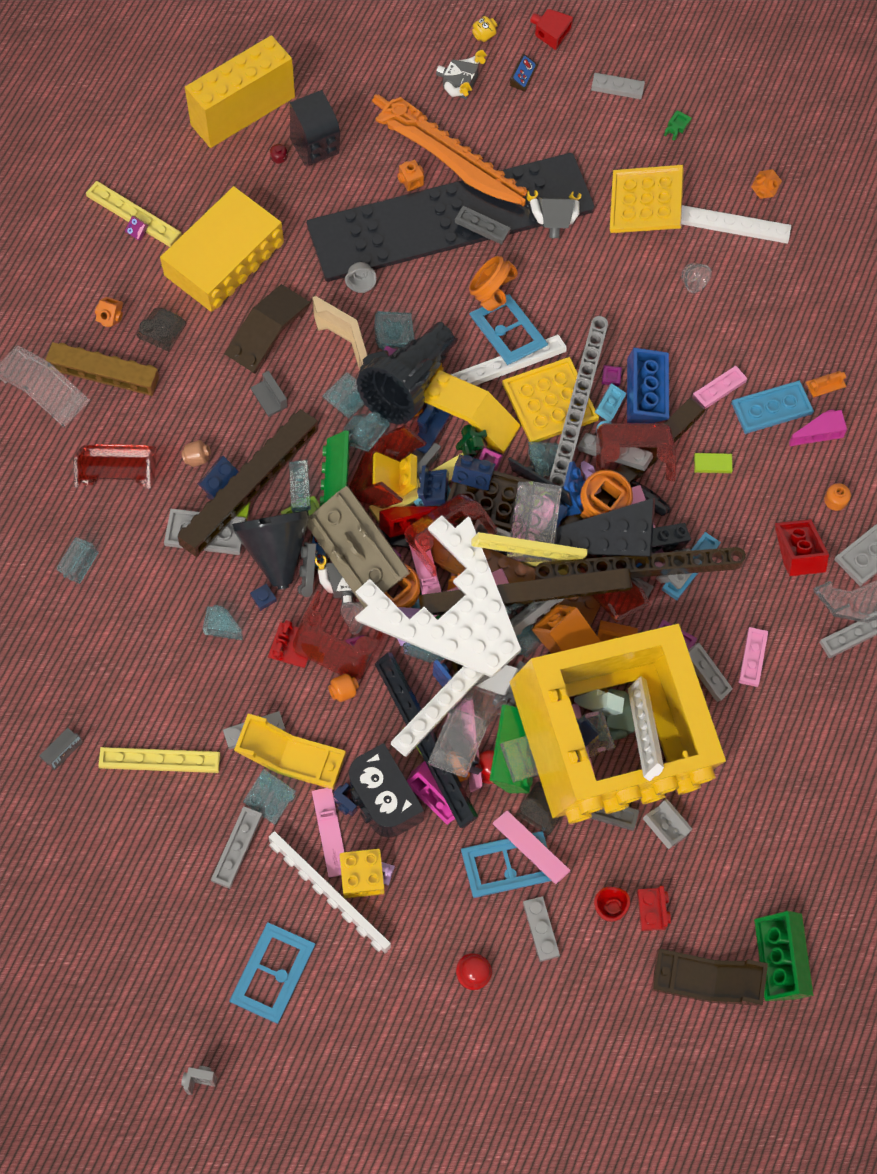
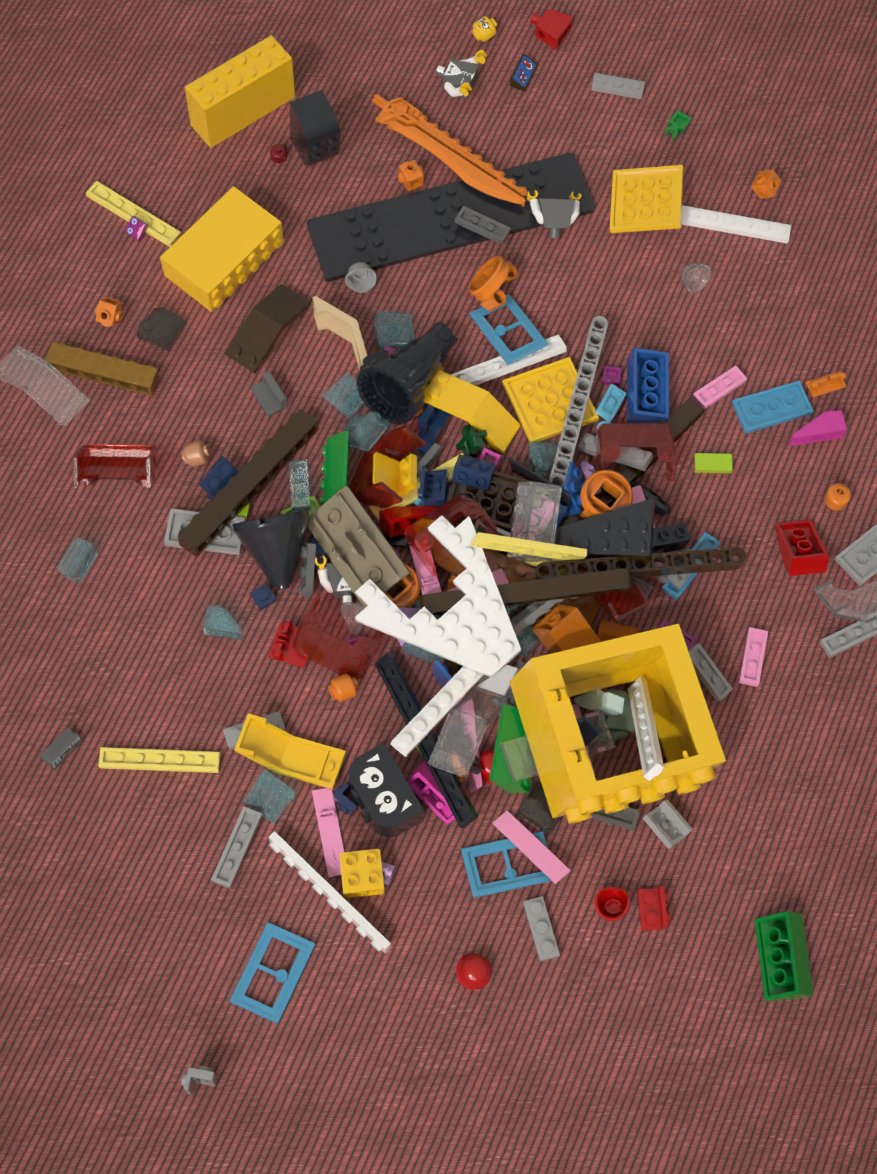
dark brown windscreen [651,948,768,1006] -> none

